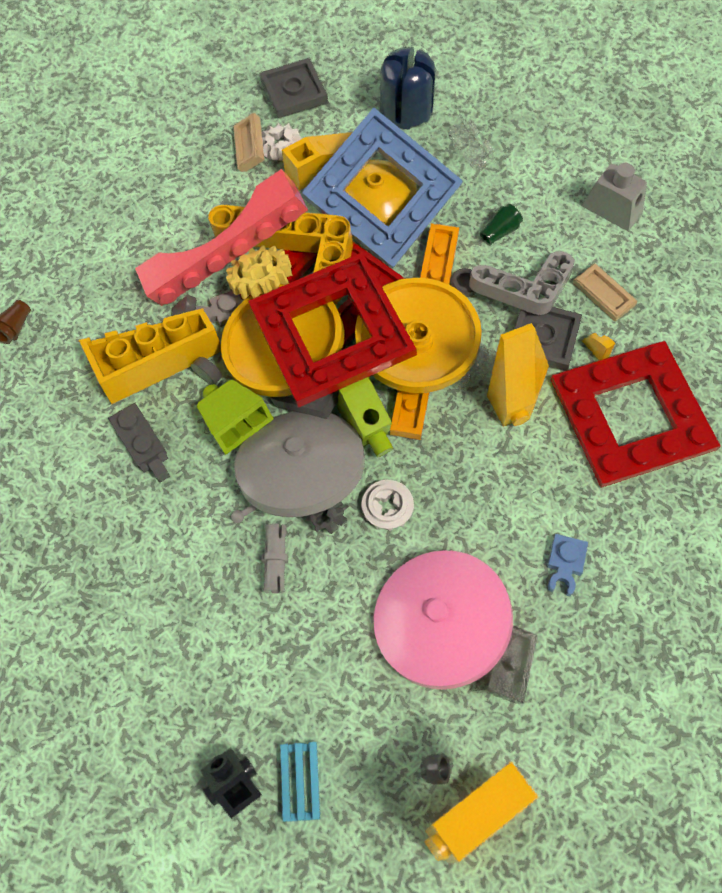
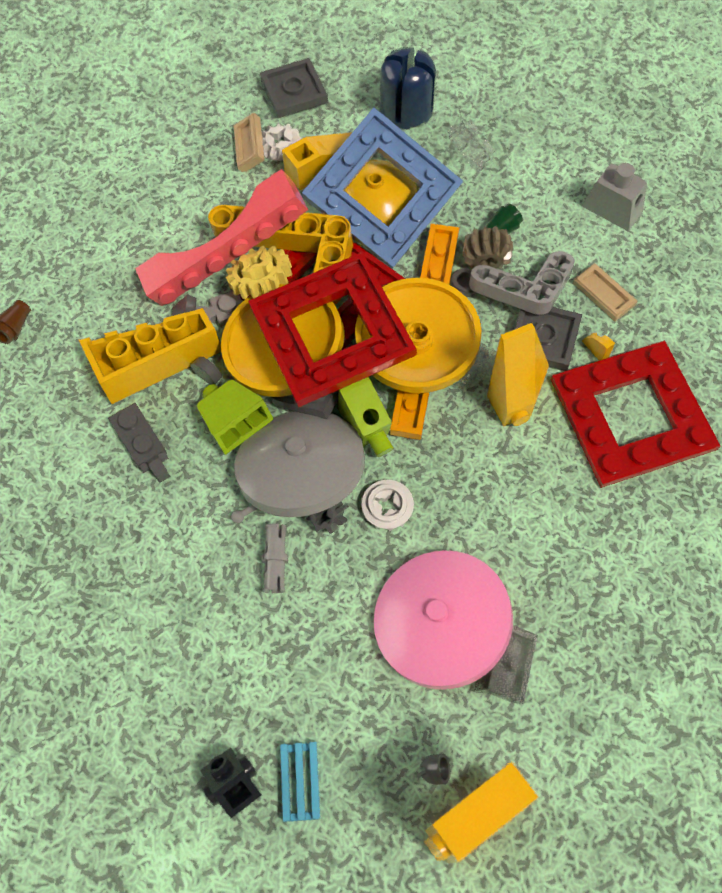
medium blue plate [547,534,588,597] -> none
none -> dark tan gear [463,226,514,269]

